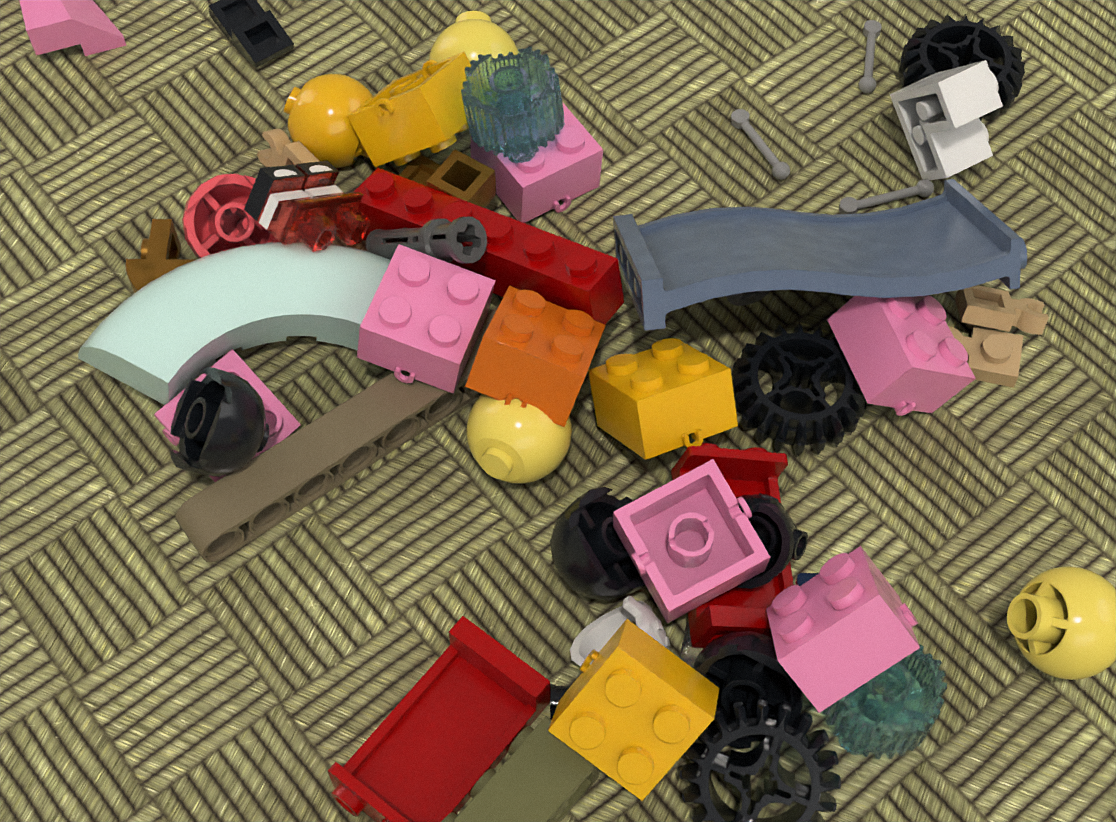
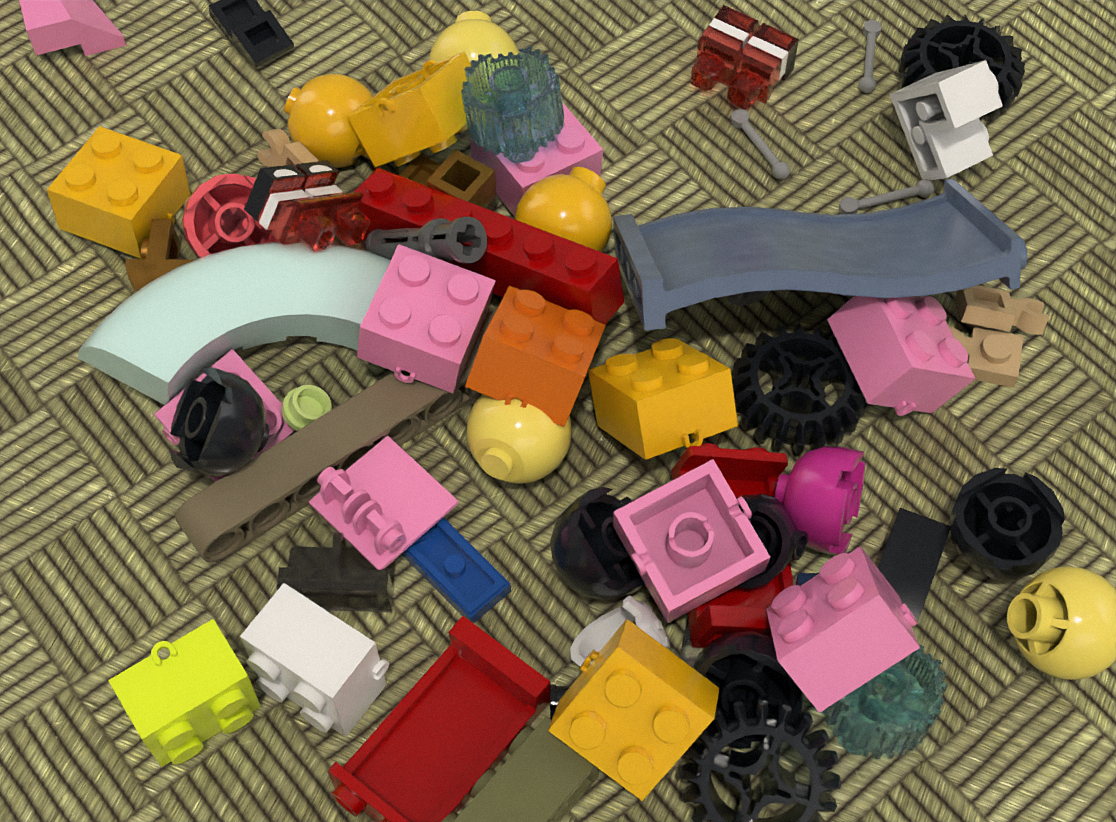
none -> yellow brick [47,126,191,259]
none -> neon yellow brick [108,619,261,767]
none -> white brick [240,583,389,737]
none -> clear smoke panel [276,533,397,612]
none -> yellowish green plate [281,385,332,431]
none -> bright pink hinge [308,435,459,572]
none -> blue tile [401,517,511,623]
none -> yellow brick [514,166,612,252]
none -> clear red hips [691,5,799,110]
none -> dark pink cylinder [775,446,865,555]
none -> black slope [878,508,950,626]
none -> black cylinder [950,468,1065,580]

